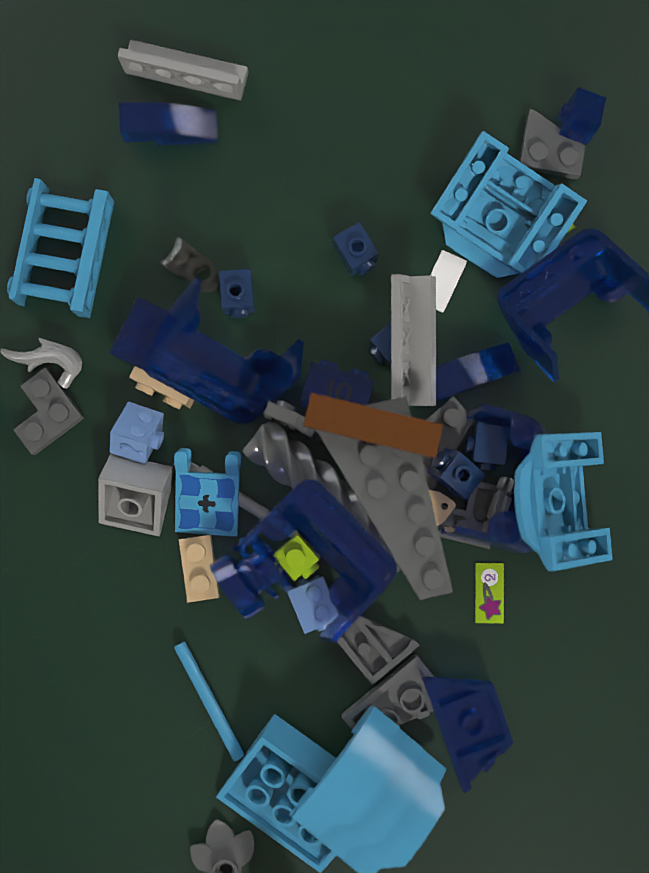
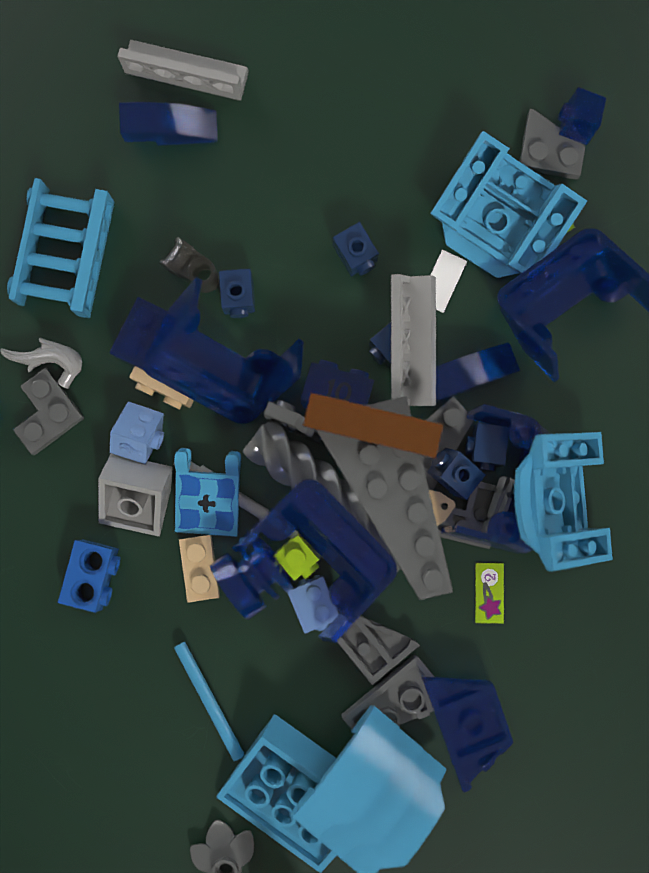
none -> blue brick [58,539,121,612]

